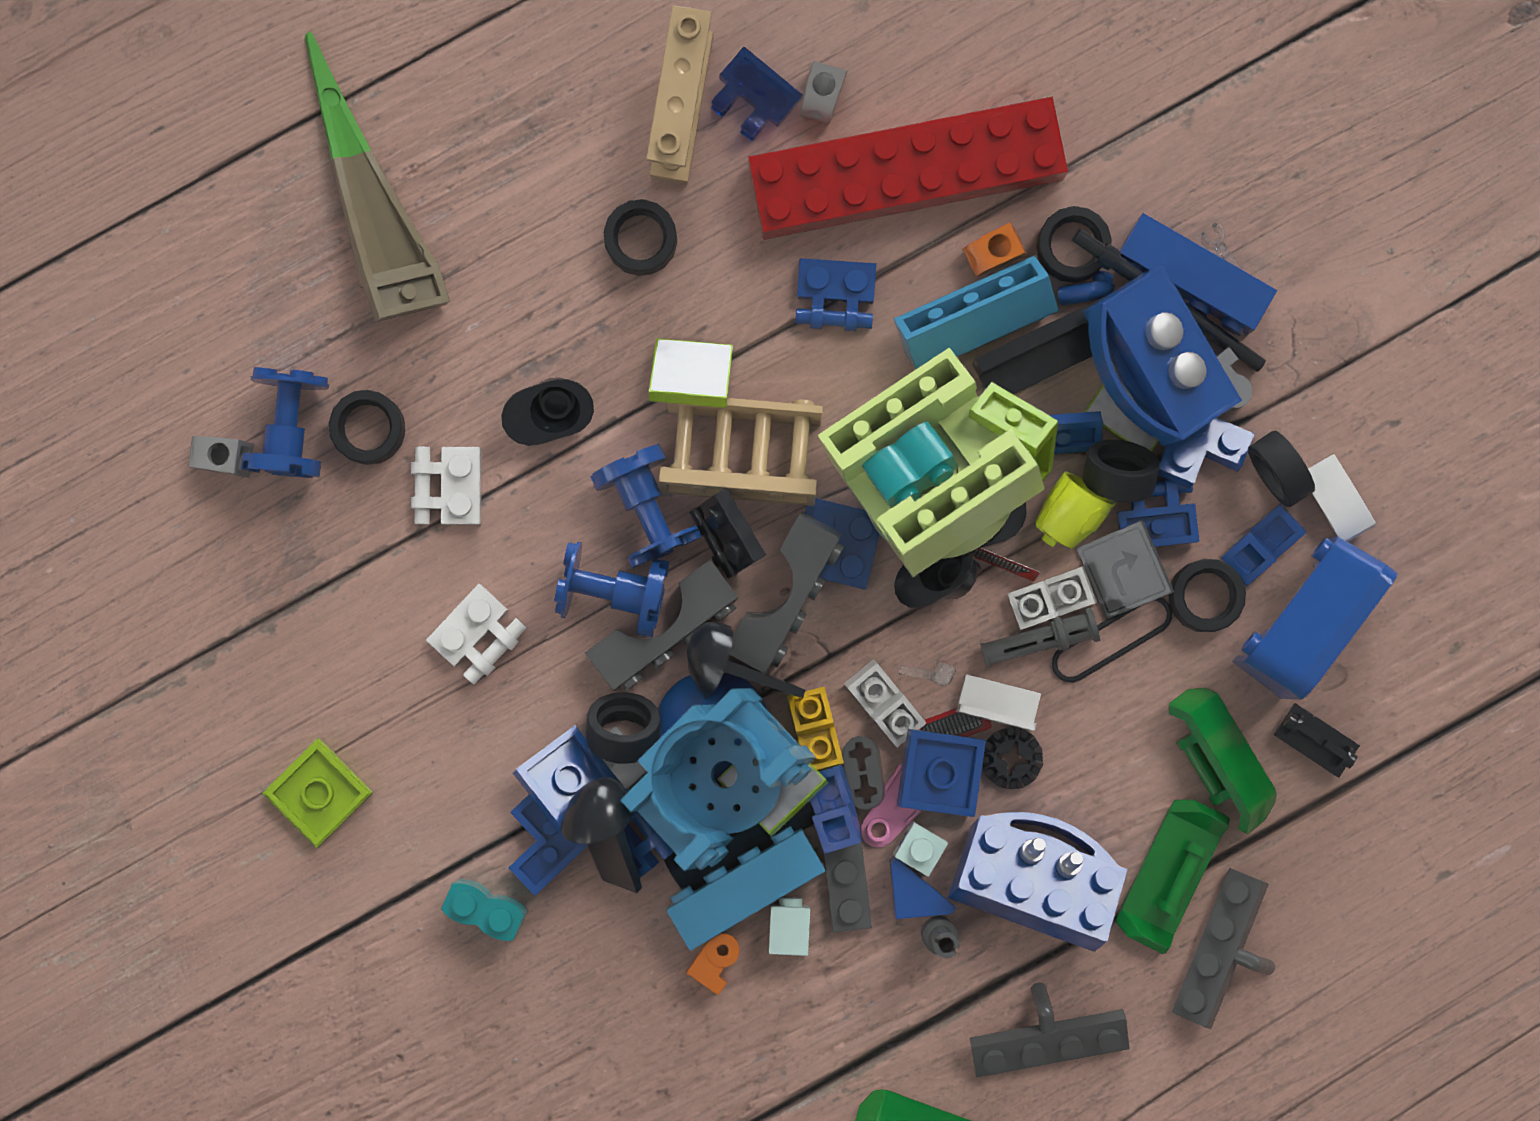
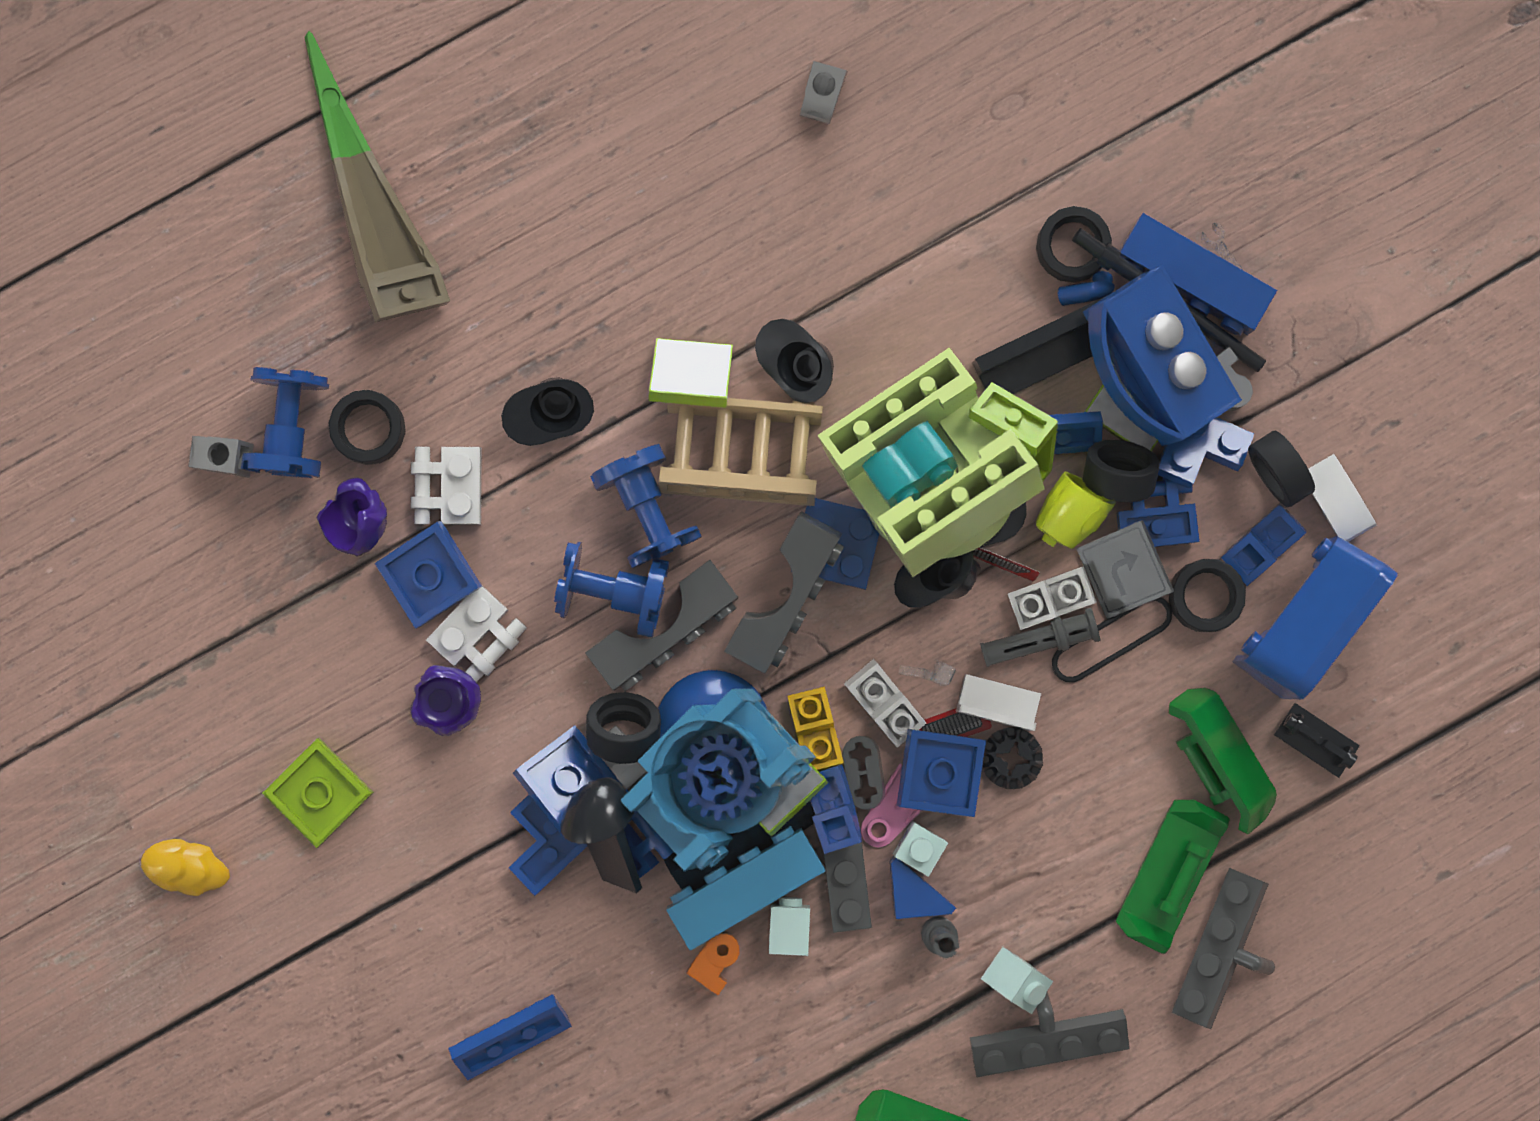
teal brick [441,879,528,941] -> none
black tyre [603,199,677,276] -> none
tan fence [646,5,714,184] -> none
black piece [687,622,805,699] -> none
black plate [689,488,767,578] -> none
clear blue plate [711,46,803,142] -> none
red brick [748,96,1068,240] -> none
blue plate [795,258,876,332] -> none
dark azure brick [894,256,1059,370] -> none
piece [948,812,1128,952] -> none
orange leg [962,222,1028,277] -> none
none -> yellow arm [141,839,230,896]
none -> dark purple hair [316,478,387,556]
none -> blue plate [375,521,483,629]
none -> dark purple hair [410,665,481,736]
none -> blue plate [448,994,572,1080]
none -> blue gear [678,734,762,821]
none -> black piece [755,318,834,403]
none -> light aqua brick [981,946,1053,1014]

